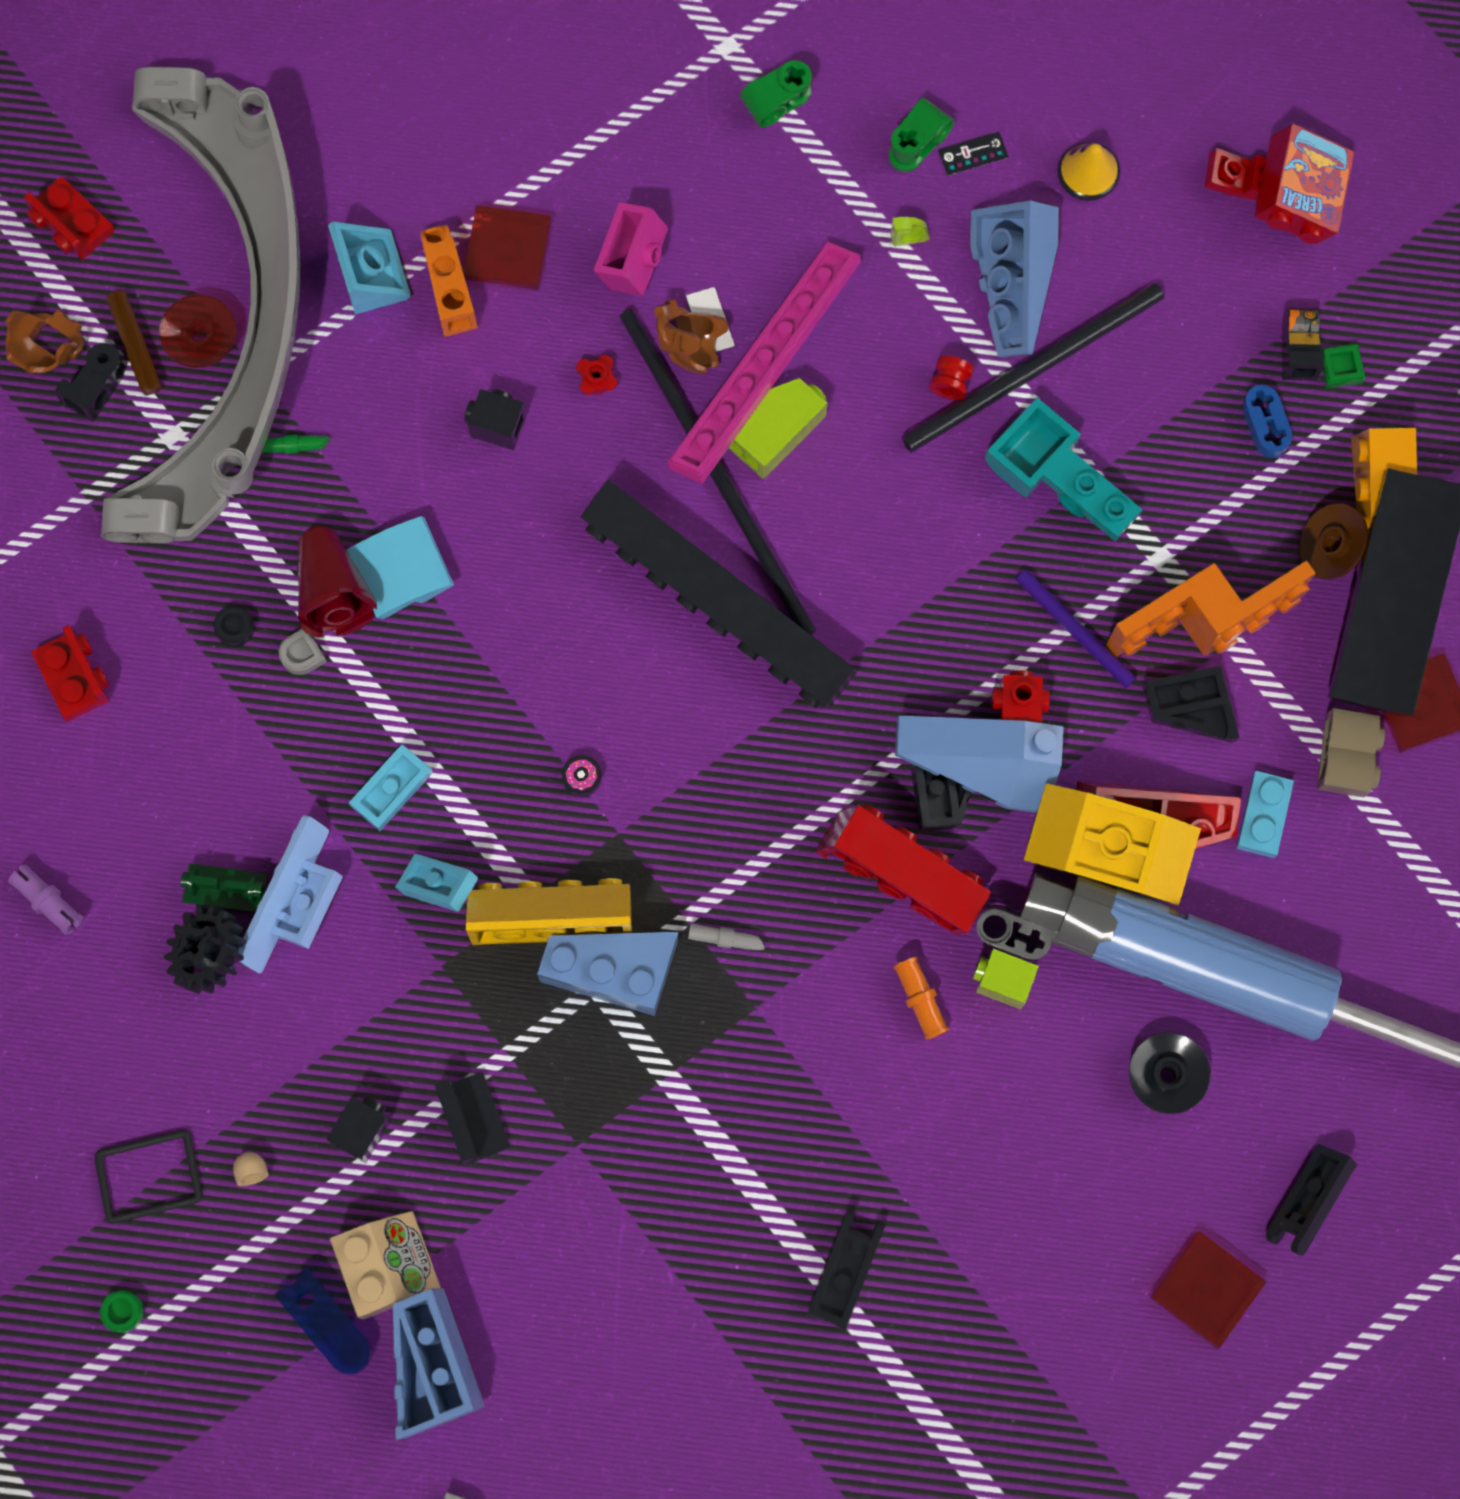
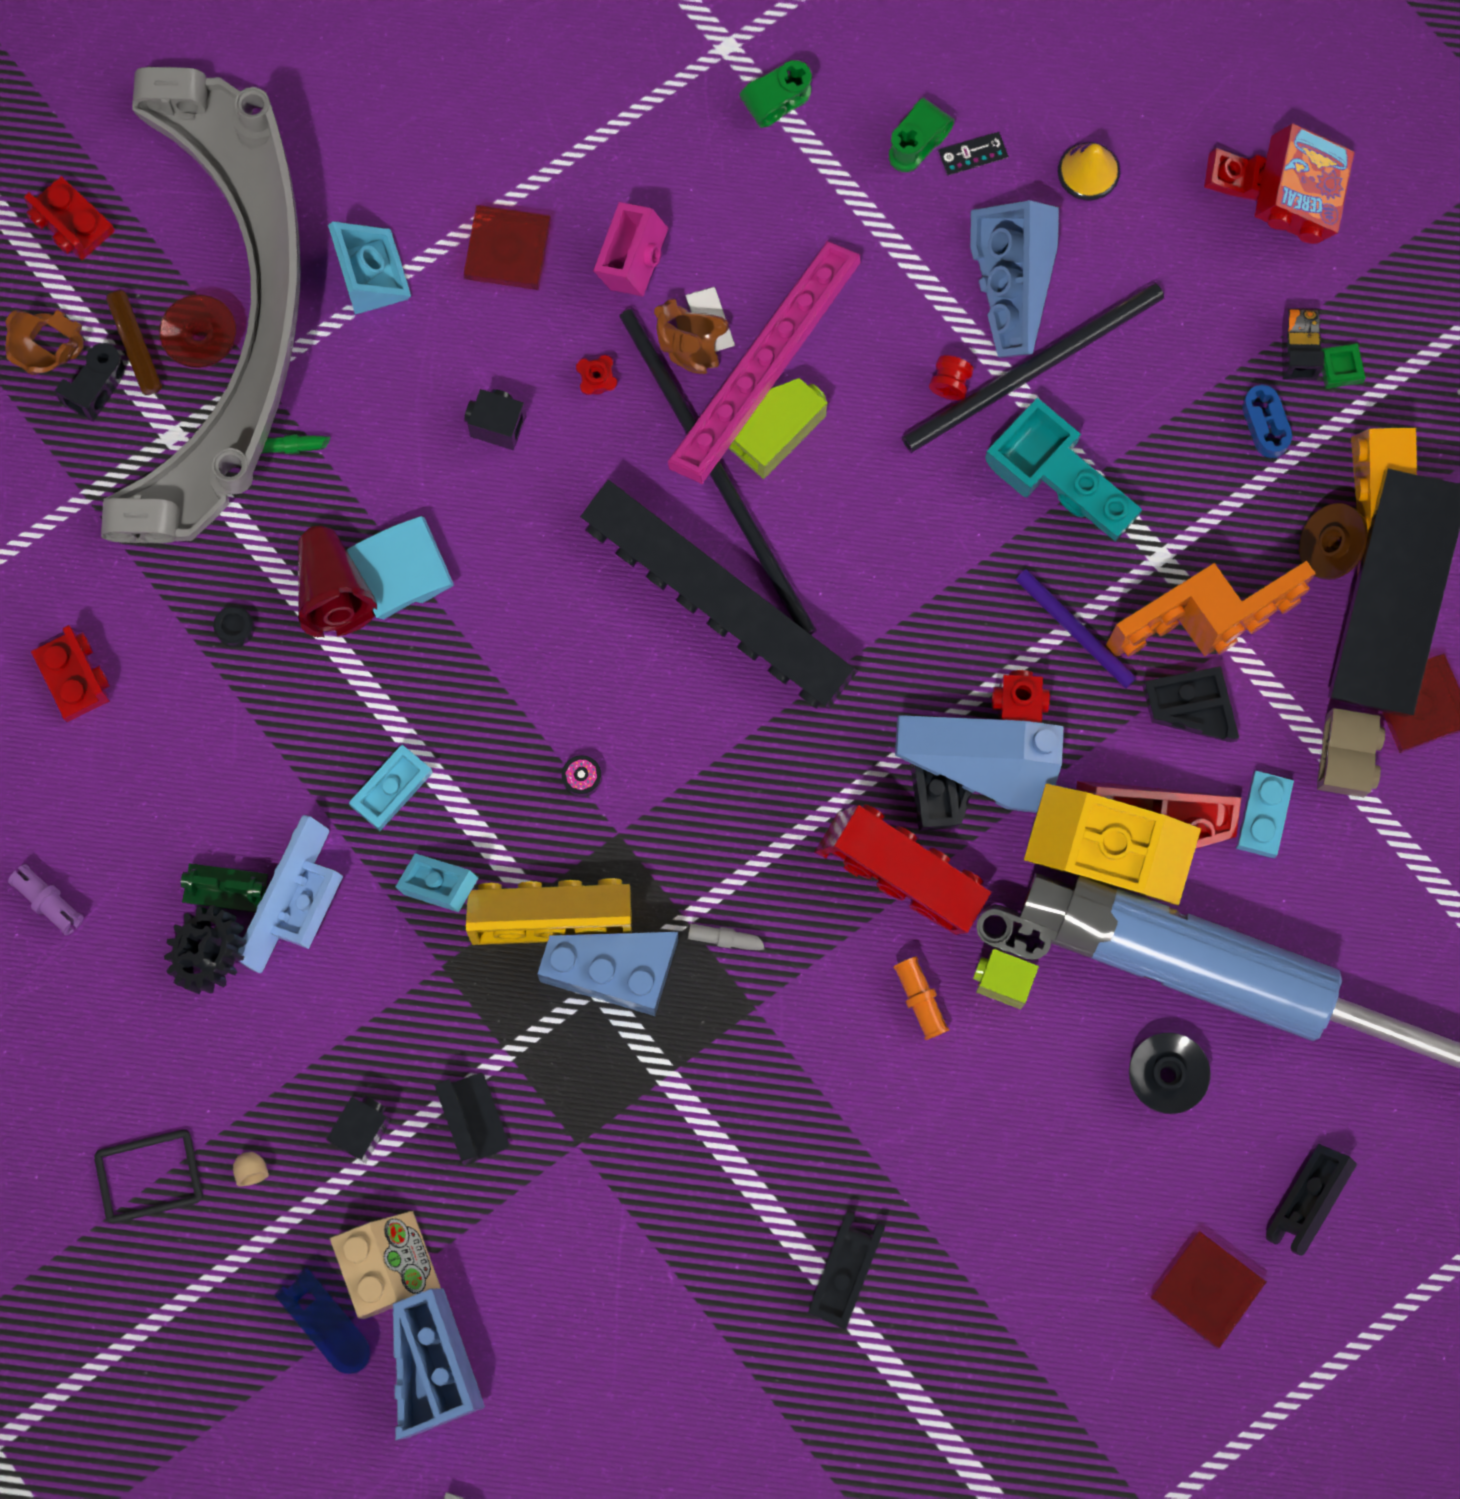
green tile [100,1290,144,1333] -> none
light grey tile [279,629,327,675] -> none
orange leg [420,224,478,337] -> none
lime tile [890,217,929,246] -> none

